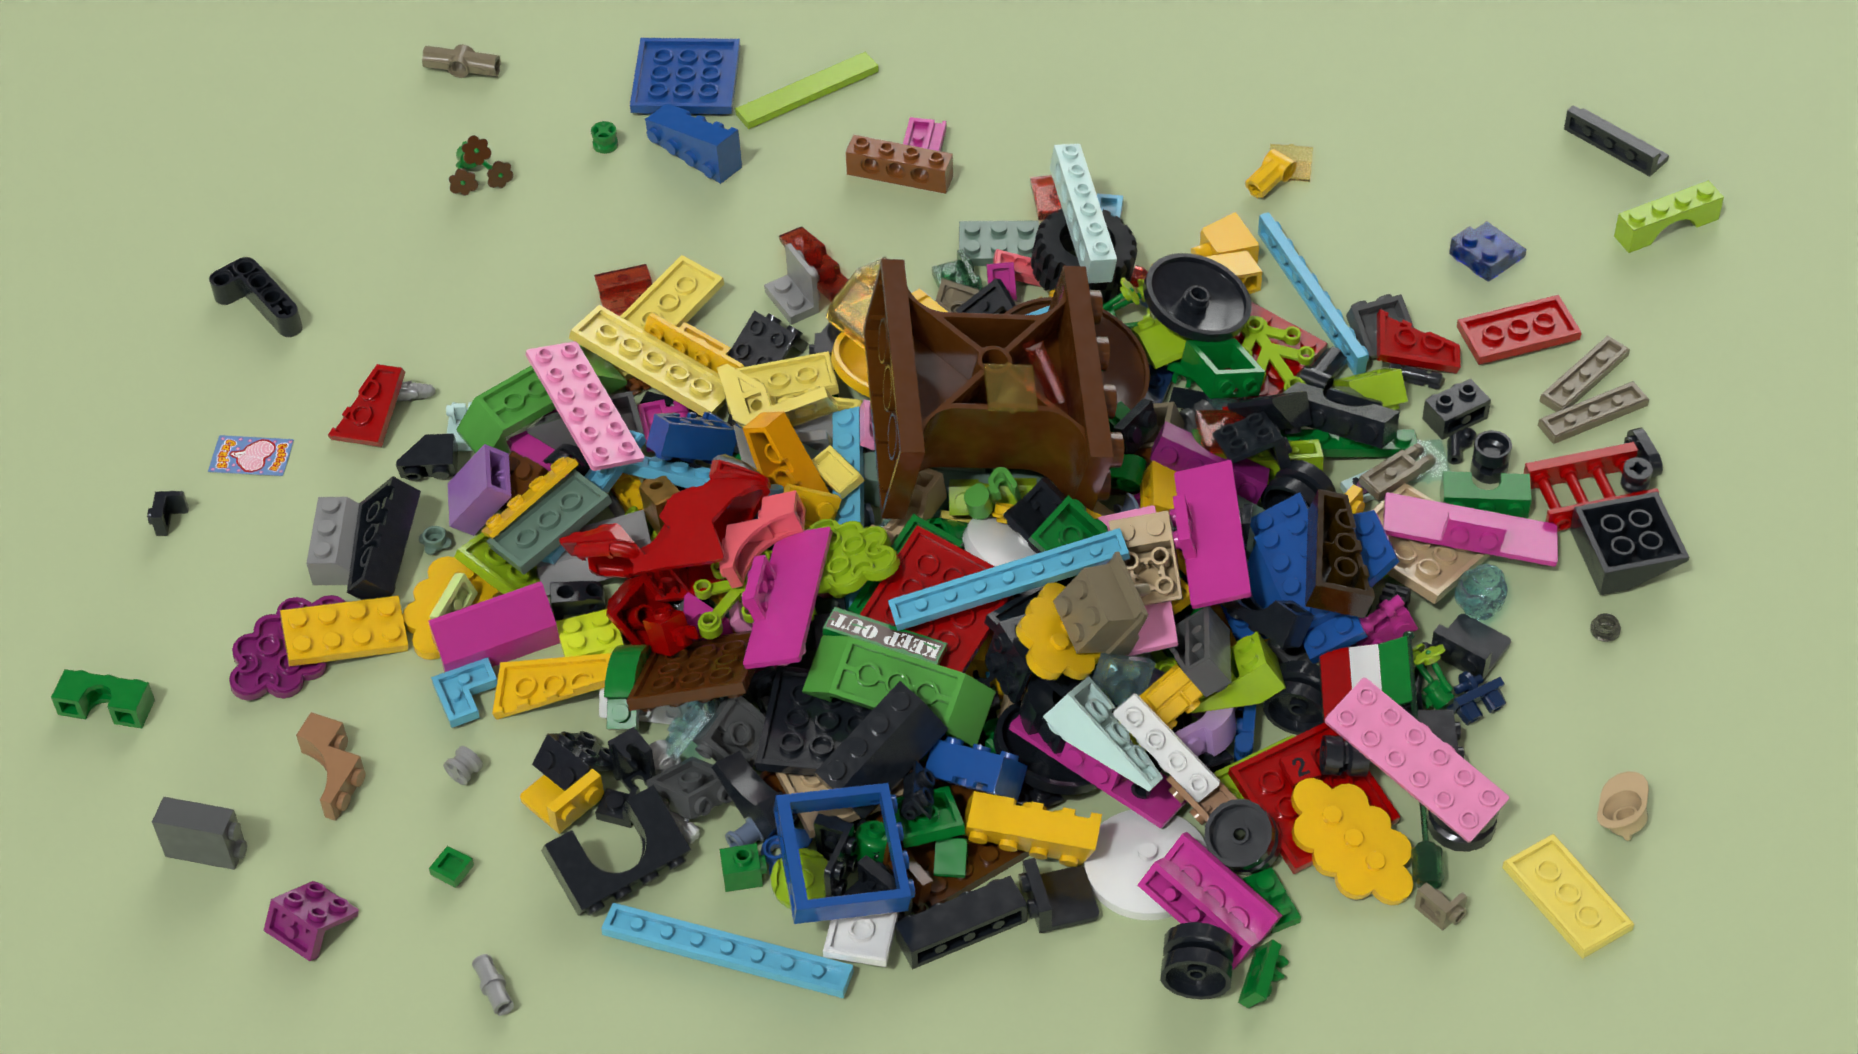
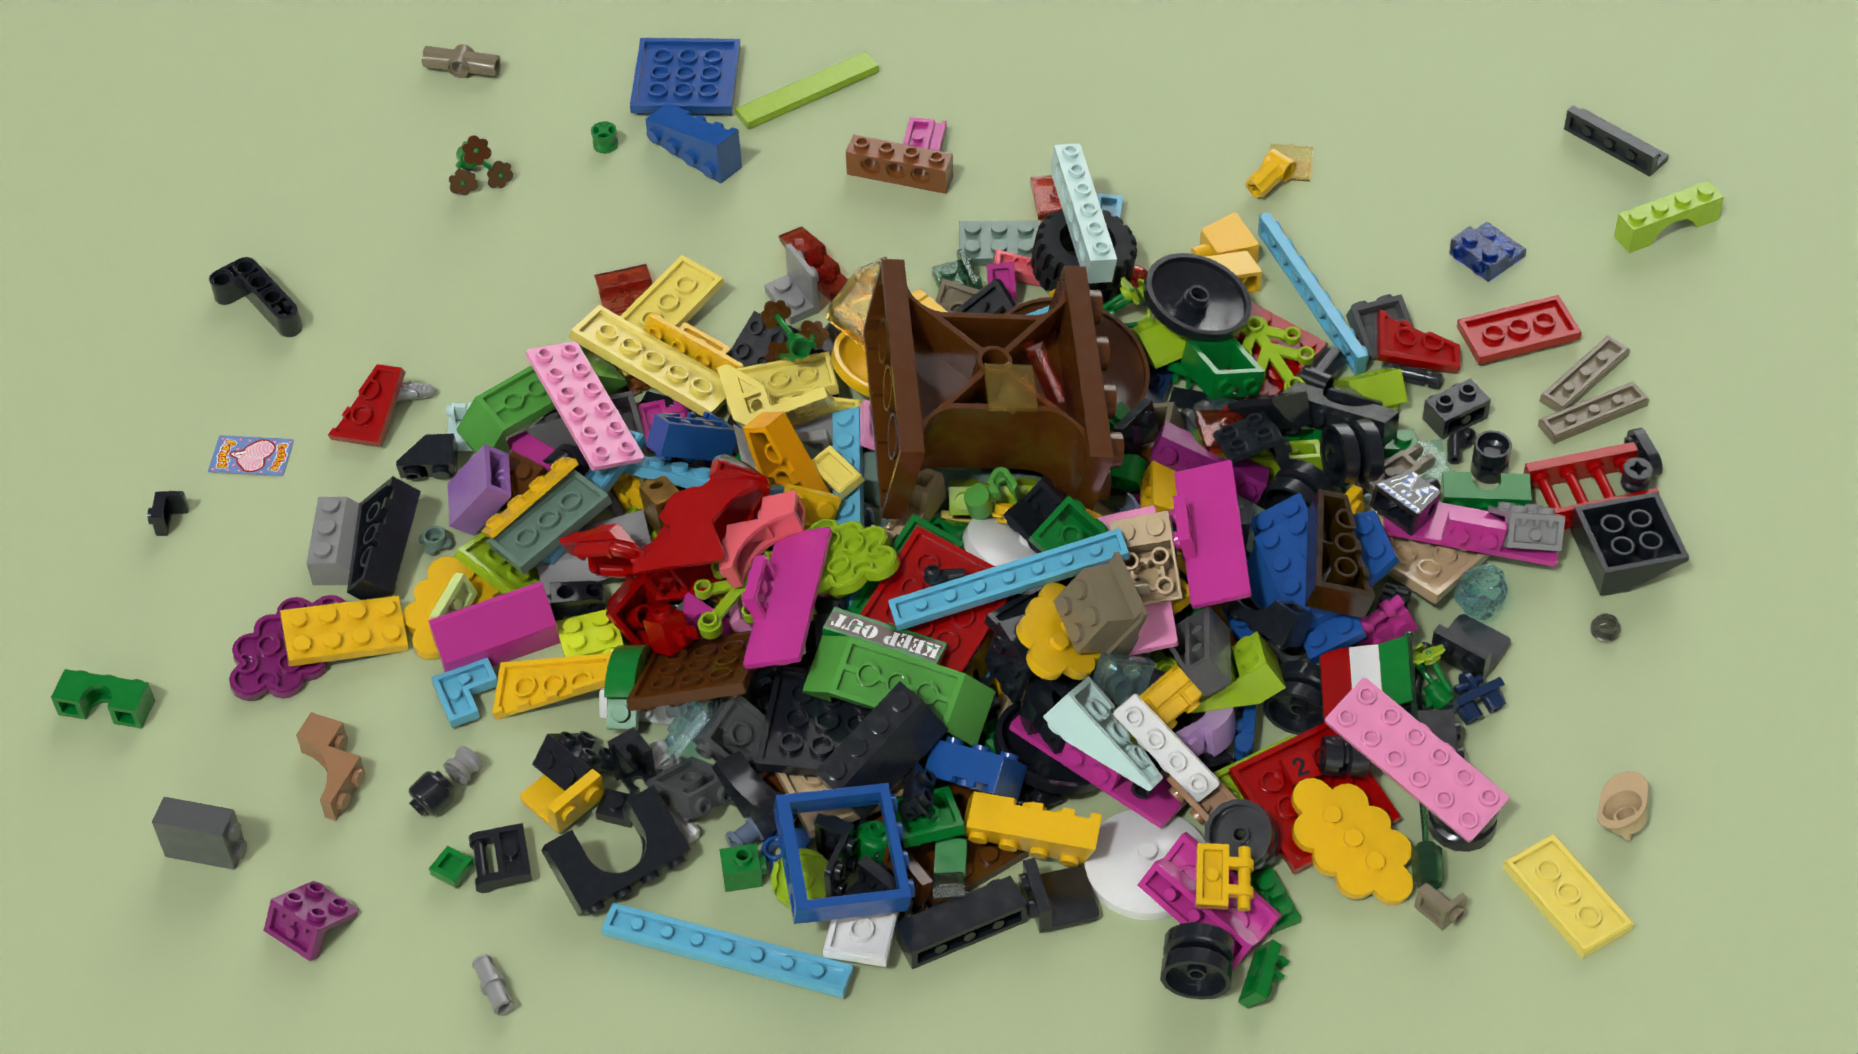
none -> black head [408,770,454,816]
none -> black plate [468,823,532,893]
none -> reddish brown plant [760,300,829,362]
none -> black arm [923,564,965,586]
none -> clear smoke tile [932,872,965,899]
none -> yellow plate [1195,843,1254,912]
none -> black wheel [1320,419,1384,487]
none -> torso [1369,471,1441,536]
none -> light grey bracket [1488,502,1565,551]

